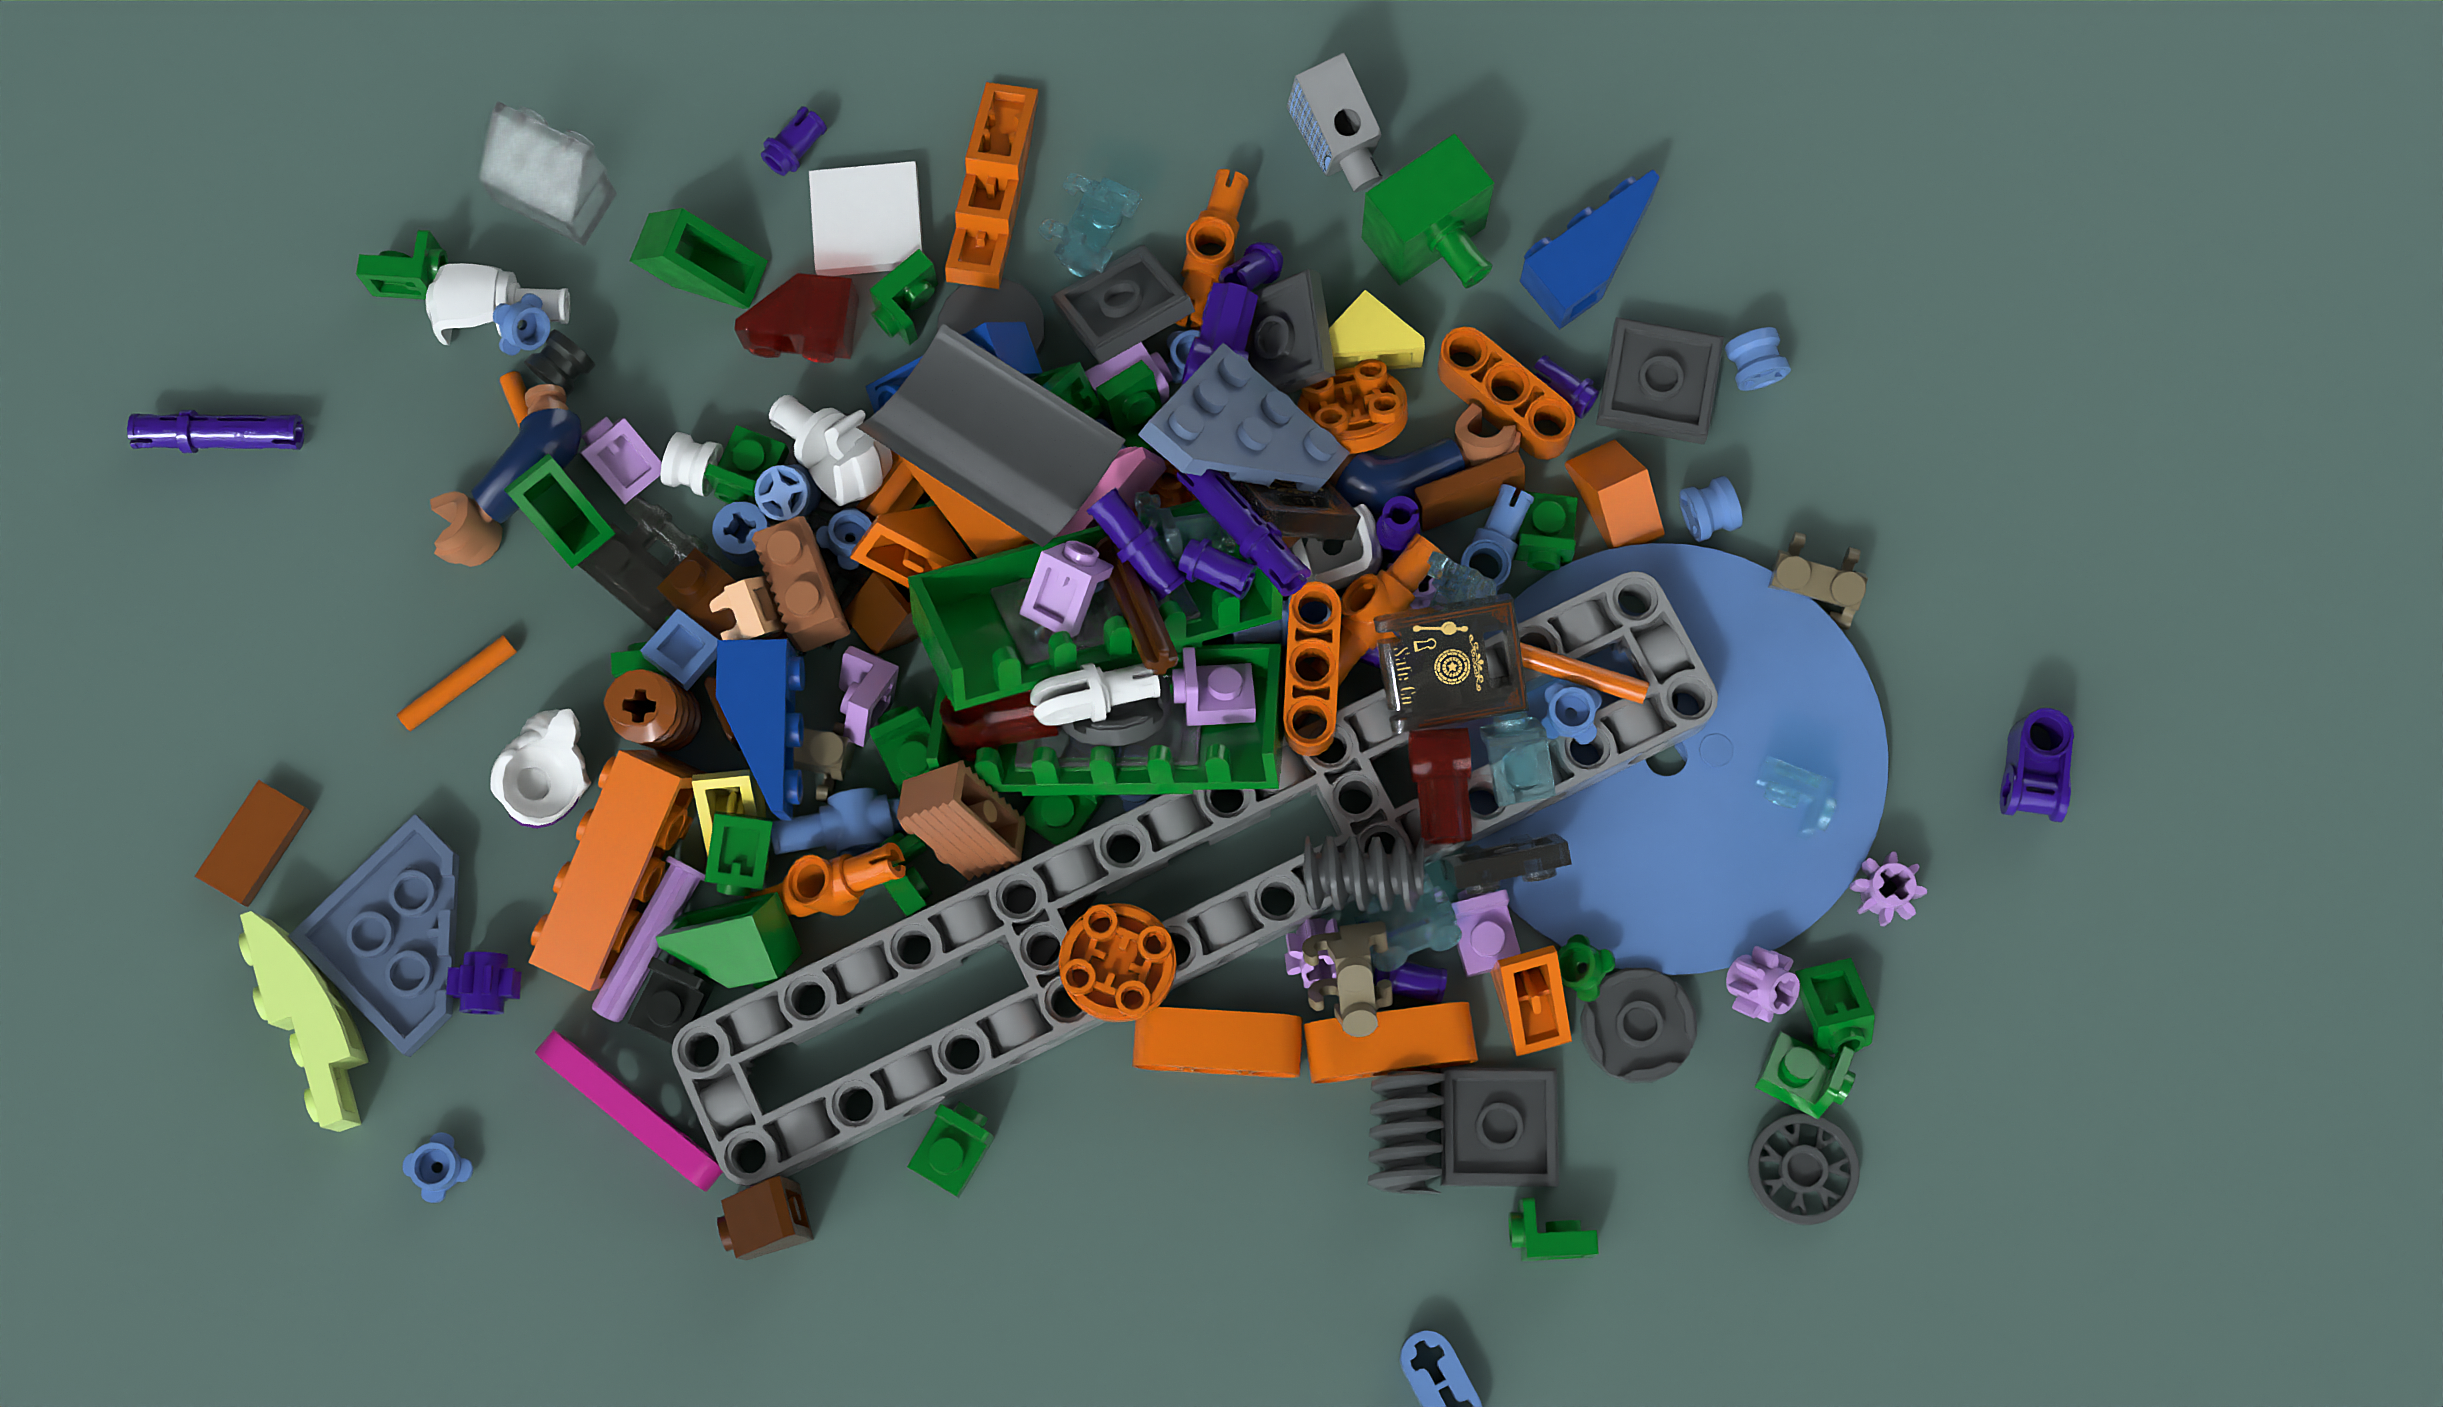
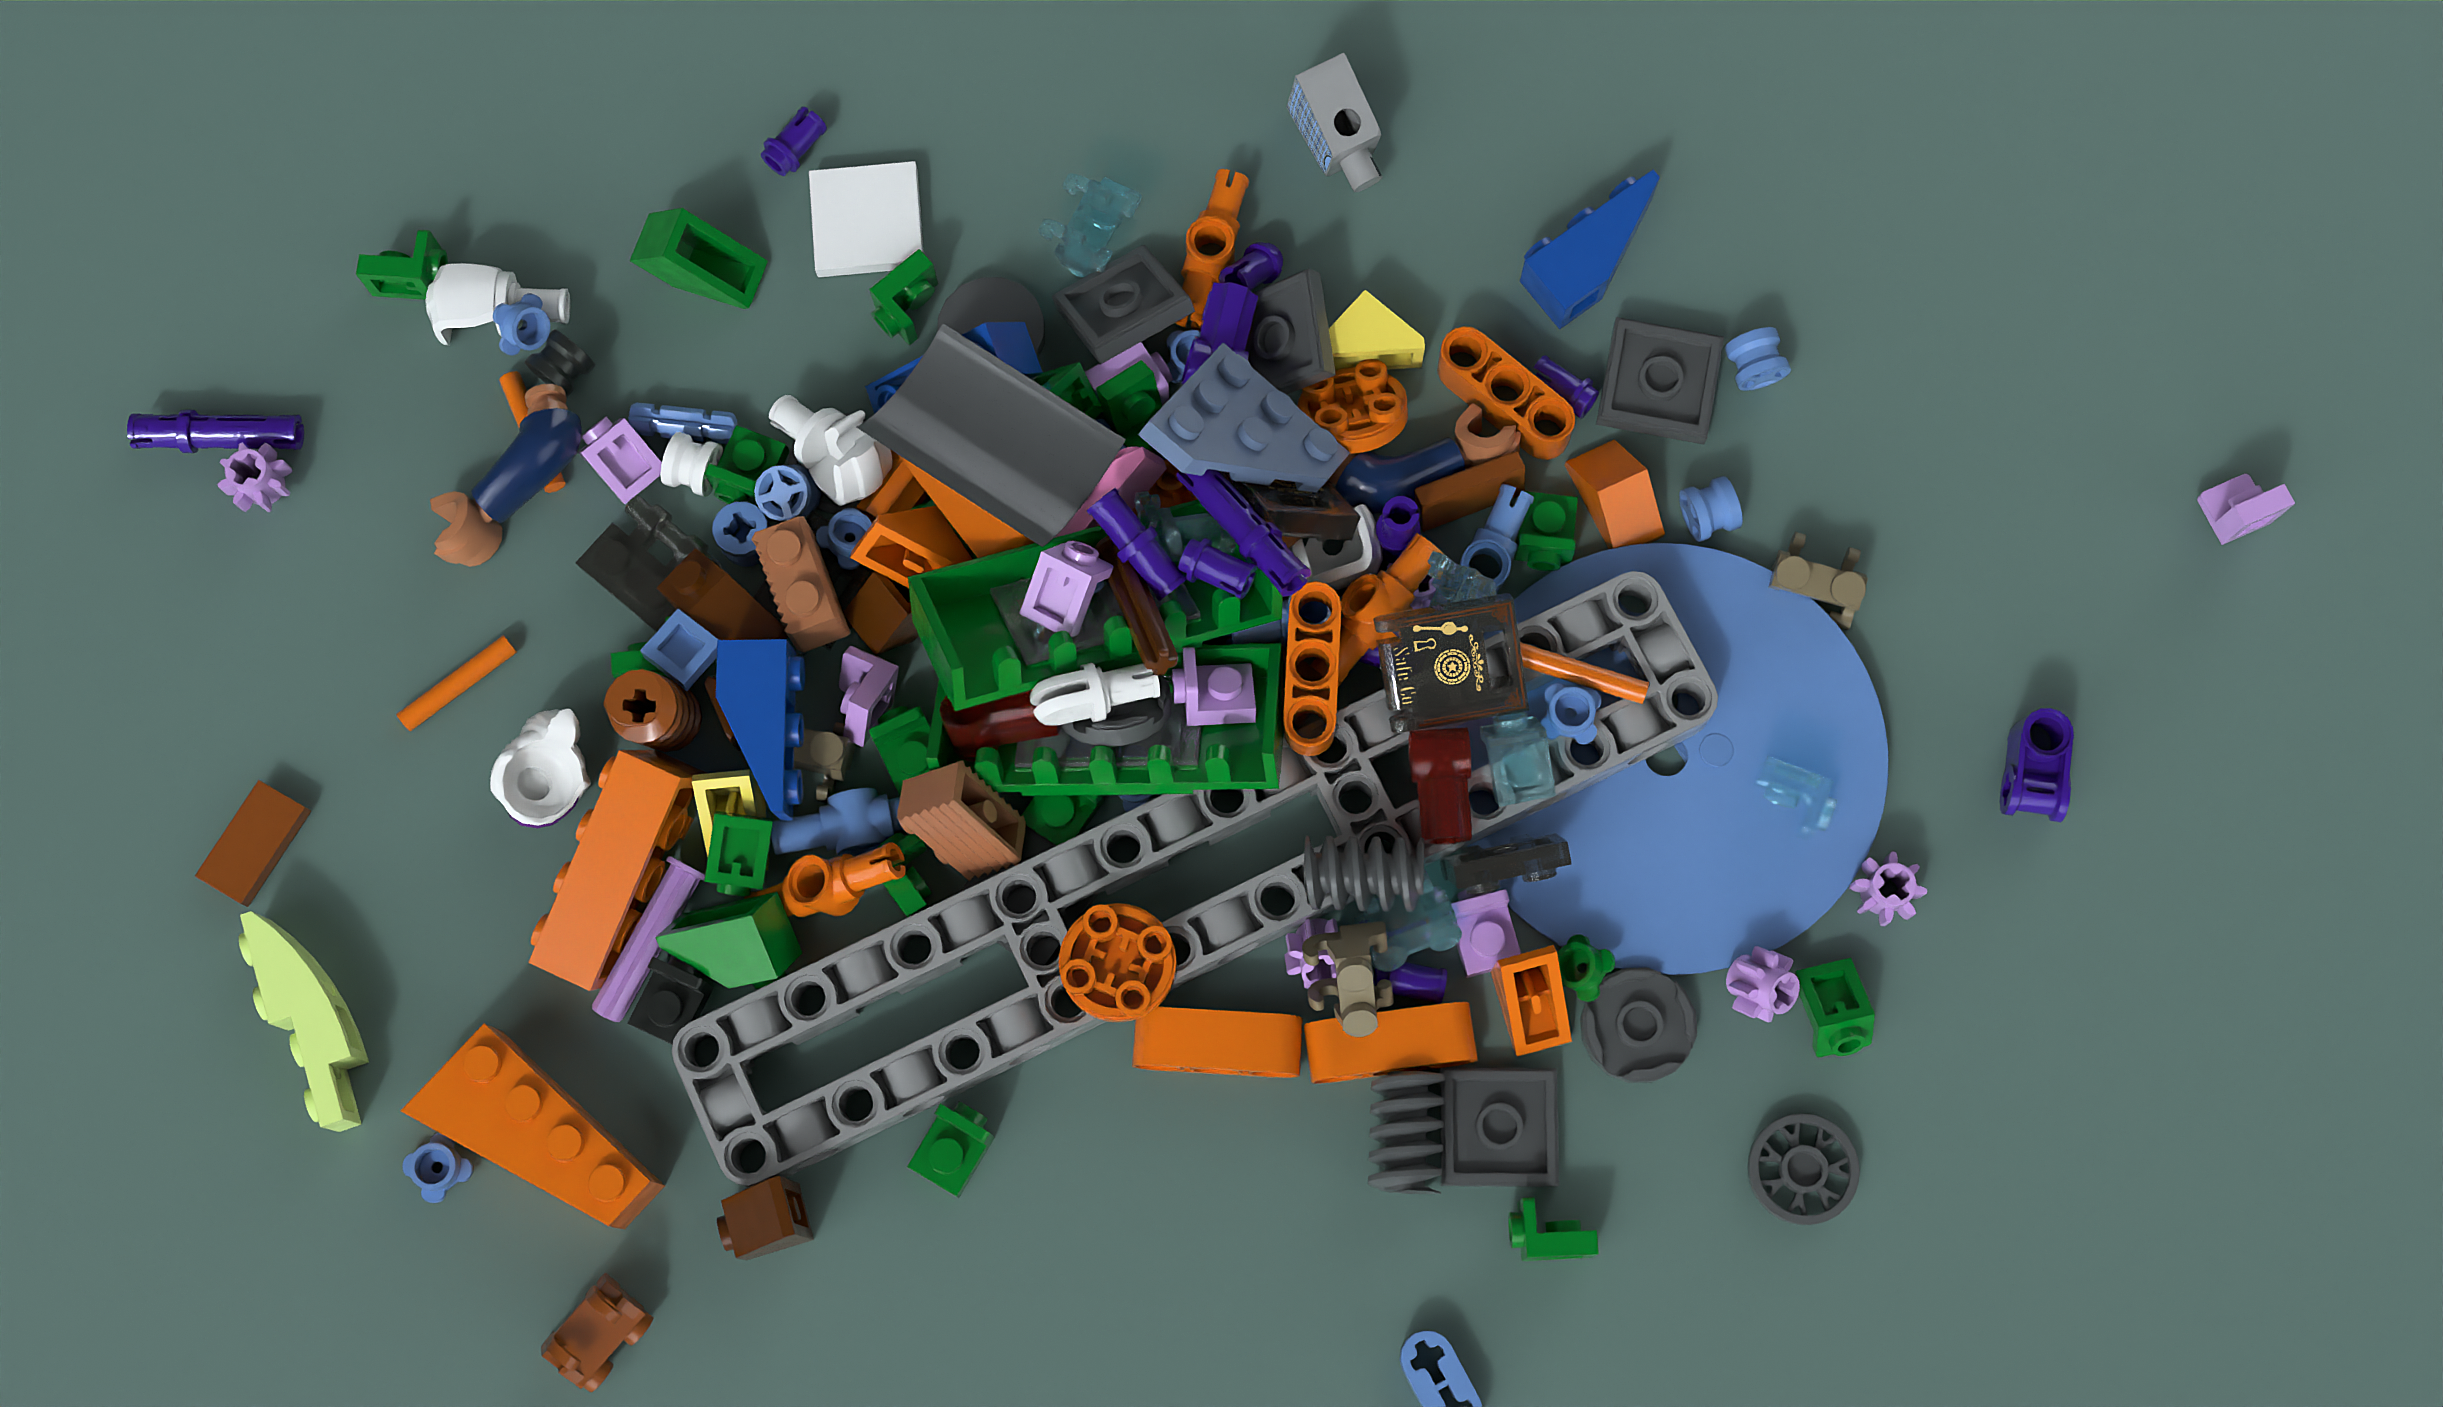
sand blue plate [288,814,459,1057] -> none
dark purple gear [446,952,522,1015] -> none
clear slope [479,101,617,246] -> none
green slope [504,453,616,569] -> none
dark pink beam [535,1029,723,1192] -> none
light nougat tile [710,576,785,640] -> none
clear red slope [734,273,859,363] -> none
orange slope [945,82,1038,289] -> none
green brick [1361,133,1494,288] -> none
green bracket [1755,1031,1856,1119] -> none
none -> lavender gear [217,443,293,512]
none -> orange wedge [400,1023,665,1230]
none -> dark orange piece [541,1273,654,1393]
none -> medium blue axle [628,402,737,444]
none -> lavender bracket [2197,474,2295,545]

